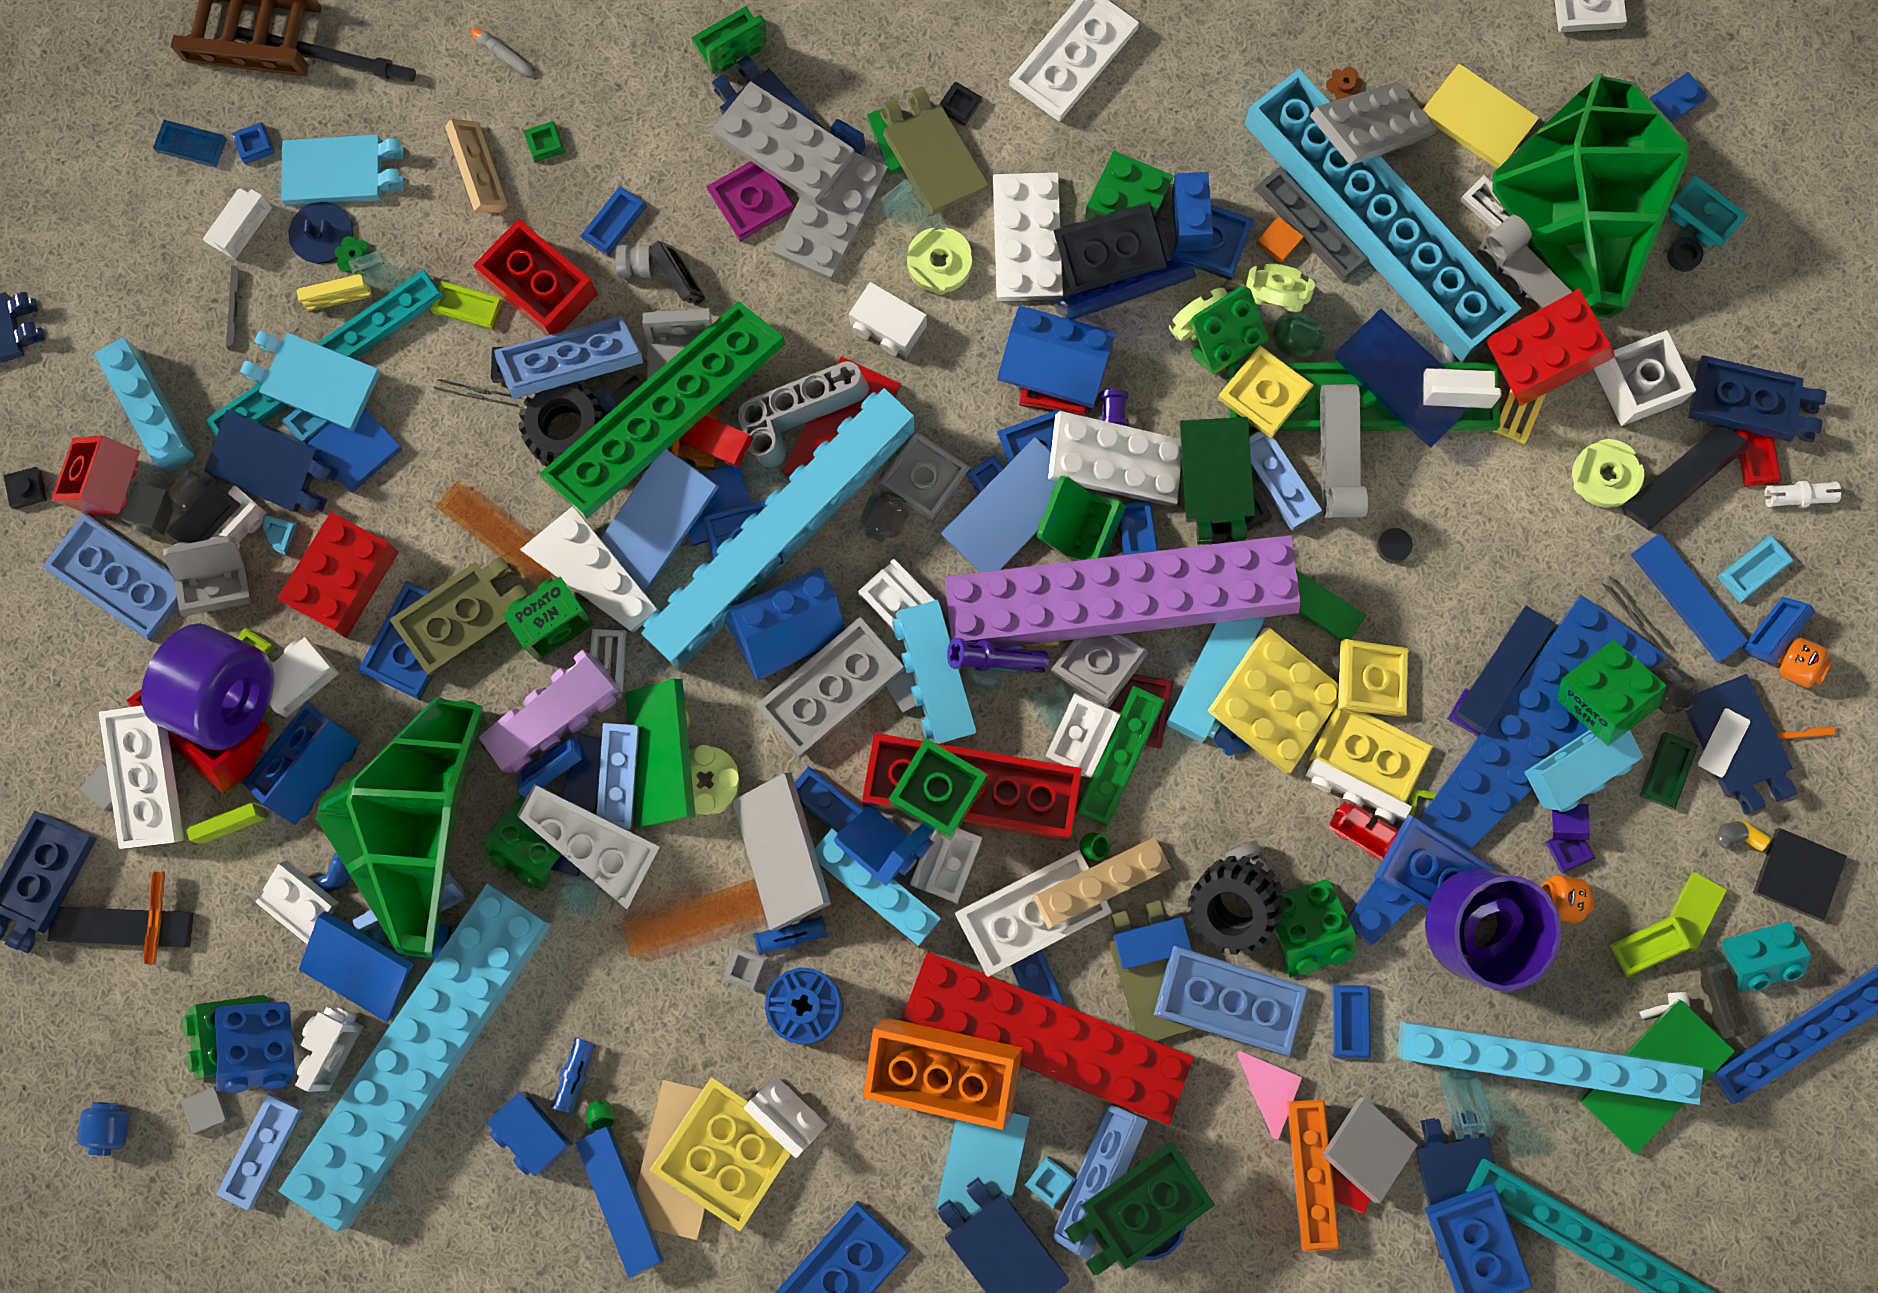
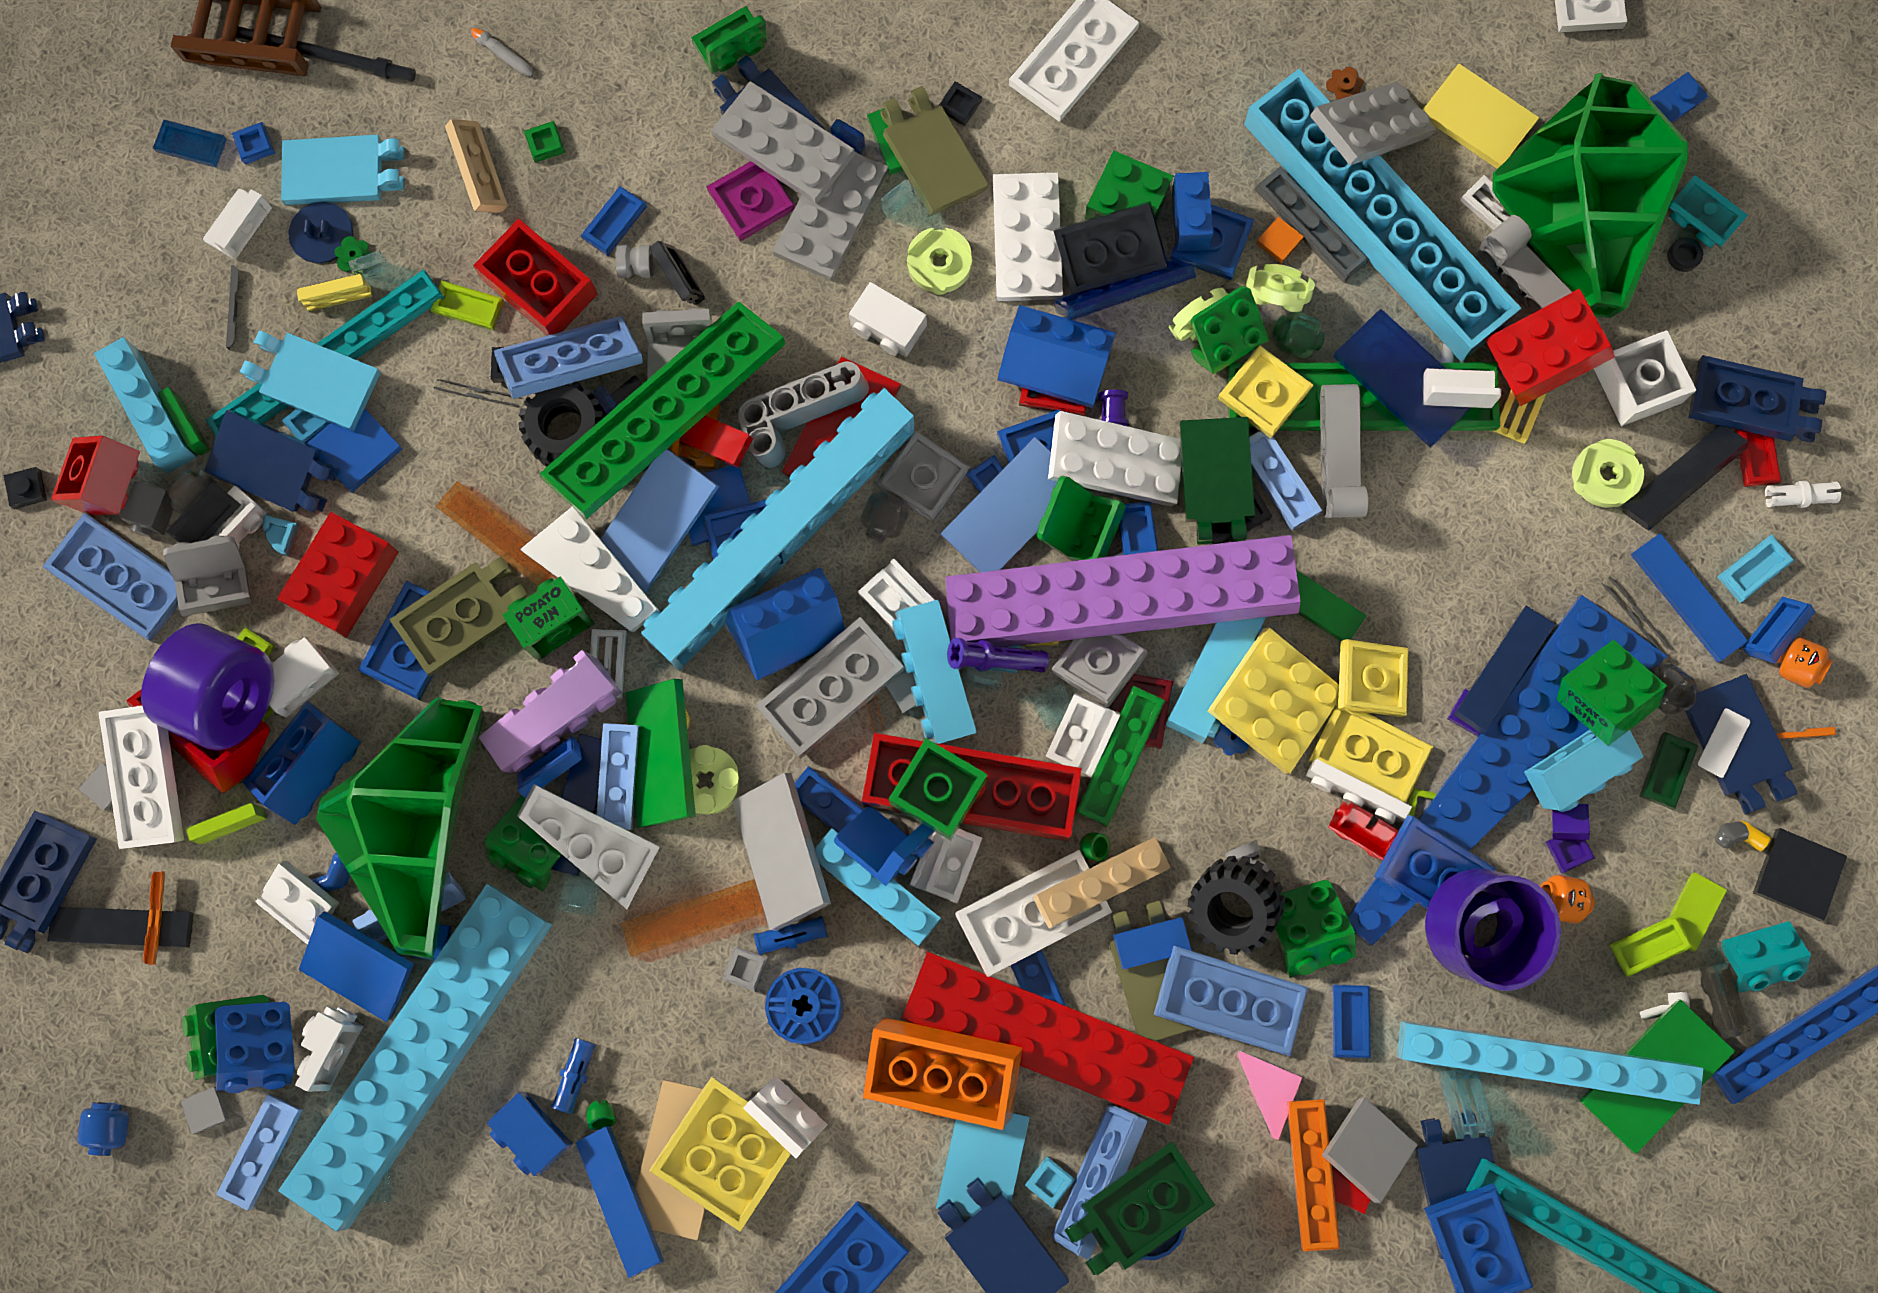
black tile [1376,528,1413,563] -> none
none -> green tile [158,387,211,456]

